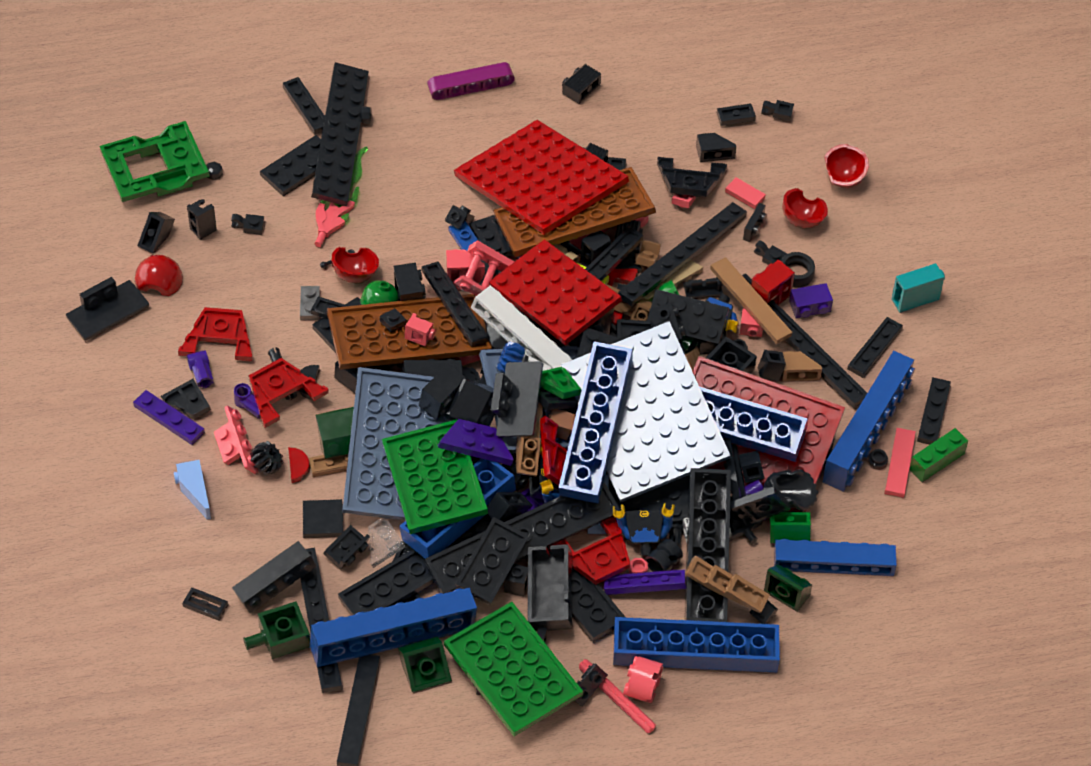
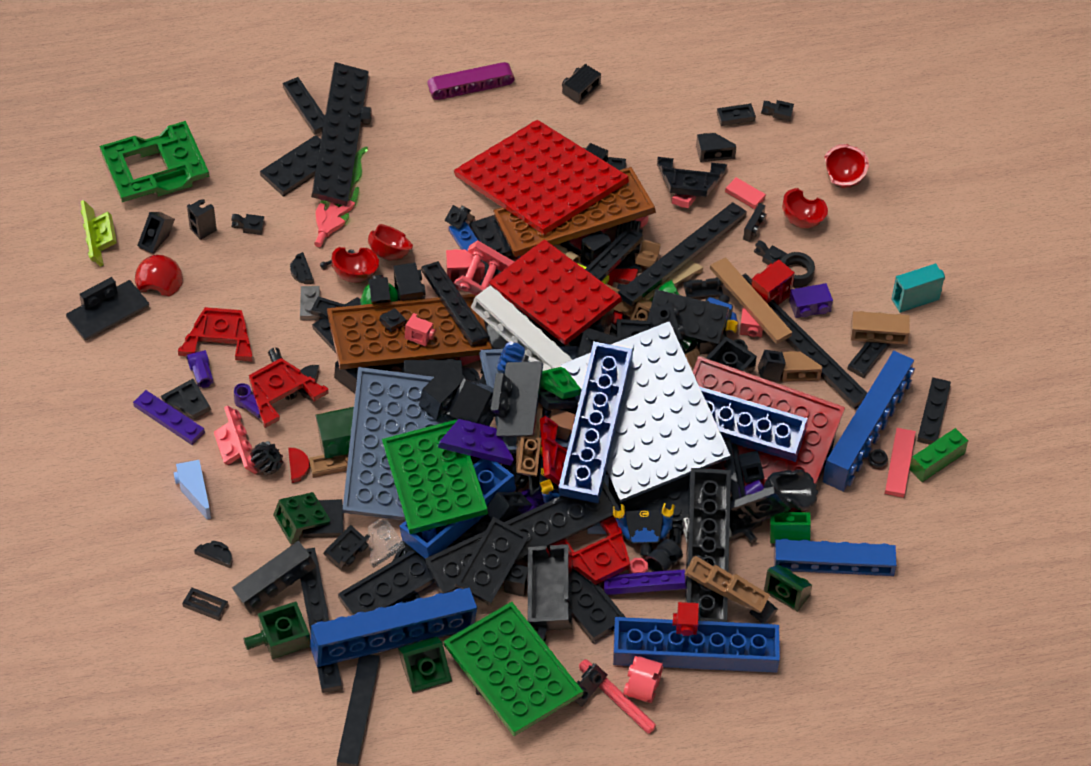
black tile [206,161,223,180] -> none
none -> lime bracket [81,200,117,267]
none -> black tile [194,541,232,568]
none -> dark green bracket [273,492,330,544]
none -> black tile [290,252,314,284]
none -> red cylinder [368,224,413,261]
none -> black brick [368,275,391,304]
none -> red brick [672,602,699,636]
none -> medium nougat brick [851,311,910,345]

